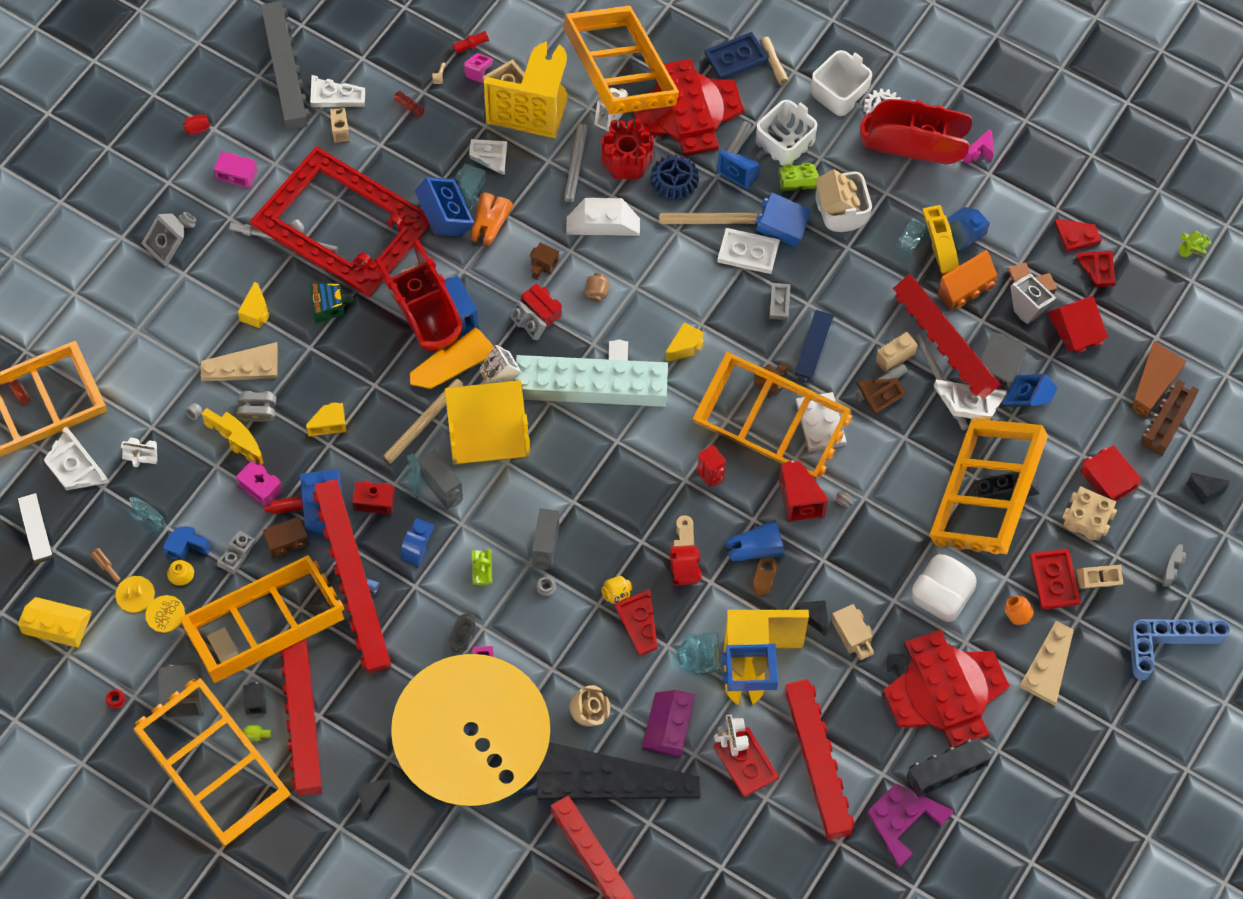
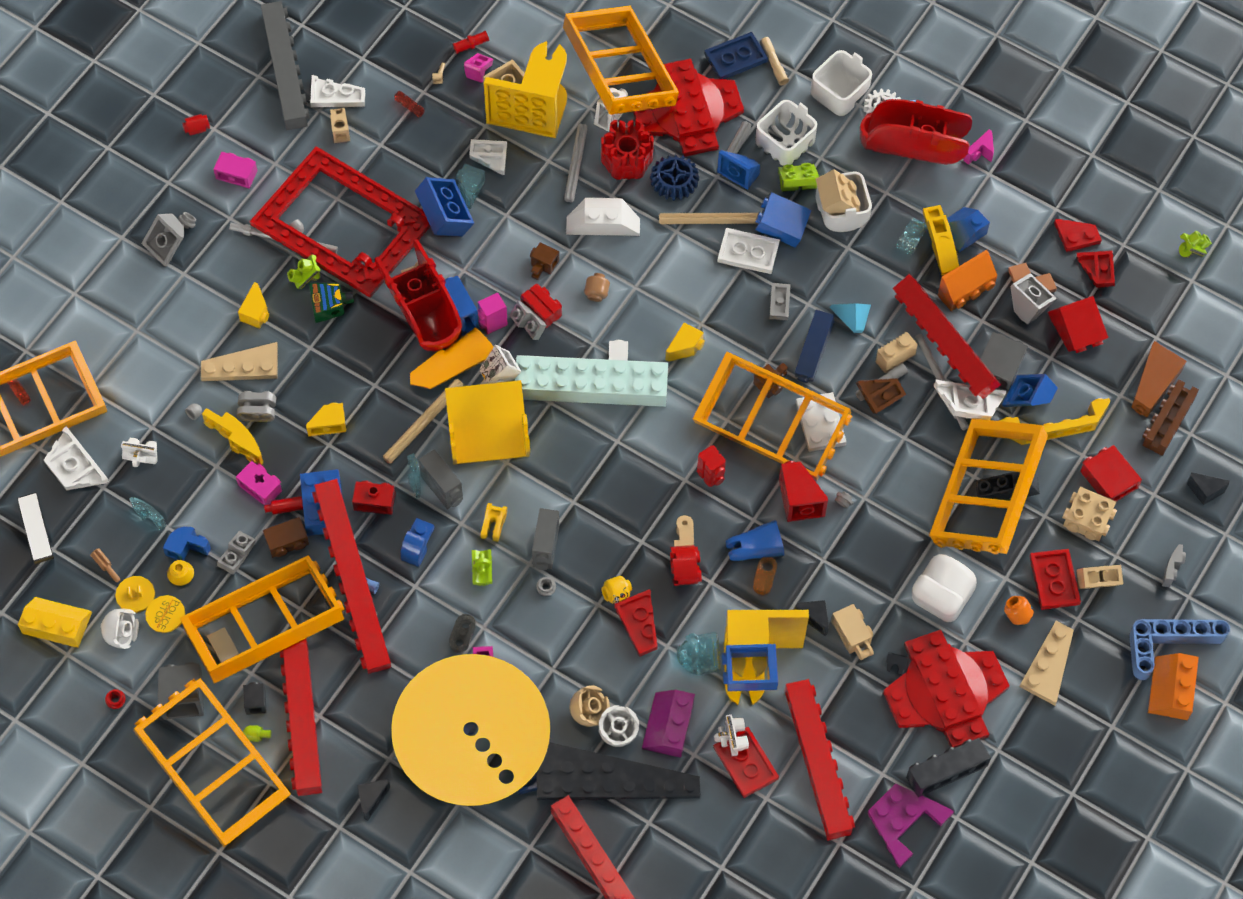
orange piece [470,192,513,246] -> none
none -> white cylinder [101,608,139,649]
none -> lime hips [287,255,320,289]
none -> dark pink brick [477,292,508,334]
none -> yellow piece [480,503,508,542]
none -> white cylinder [598,705,639,747]
none -> medium azure slope [829,303,871,333]
none -> yellow slope [1000,398,1110,445]
none -> orange slope [1148,653,1199,721]

